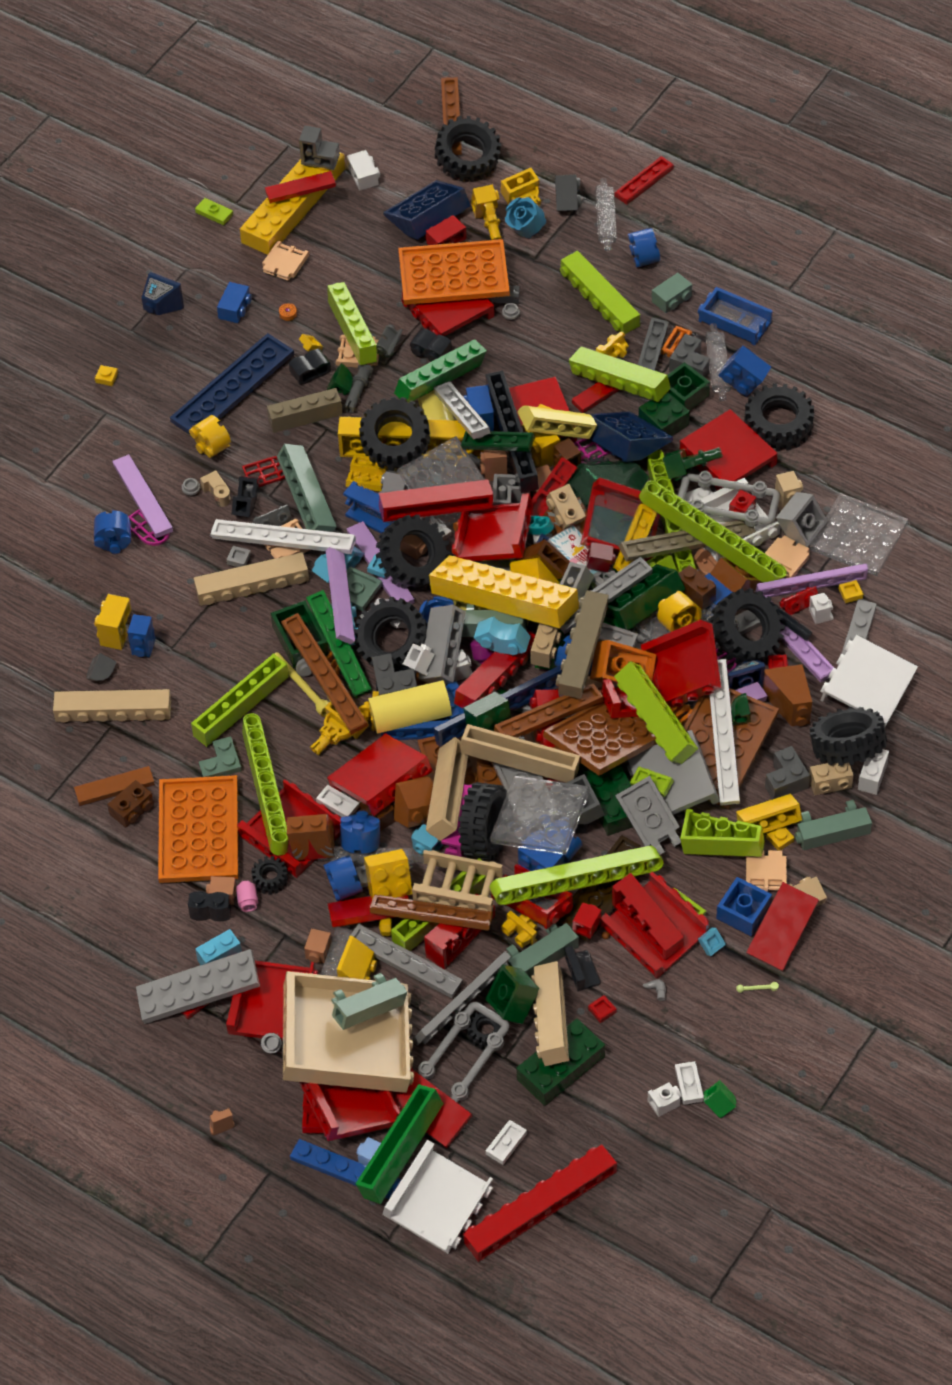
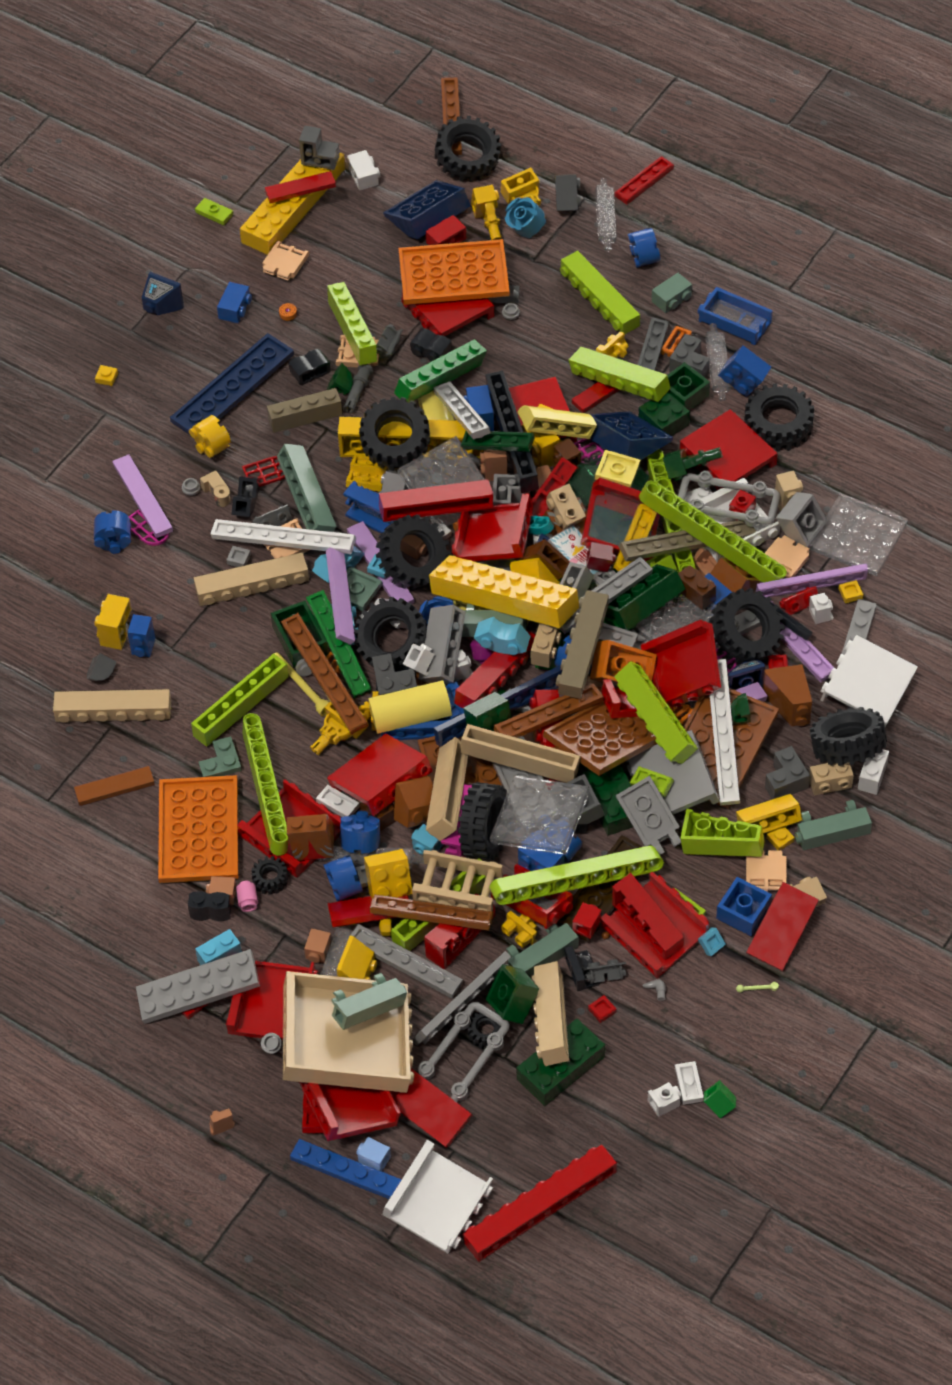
reddish brown brick [107,780,154,828] -> none
yellow plate [299,334,323,351] -> none
green brick [356,1084,443,1204] -> none
white plate [486,1120,527,1165] -> none
yellow brick [657,591,702,632] -> none
none -> dark grey hinge [582,959,626,984]
none -> light yellow plate [594,450,640,488]

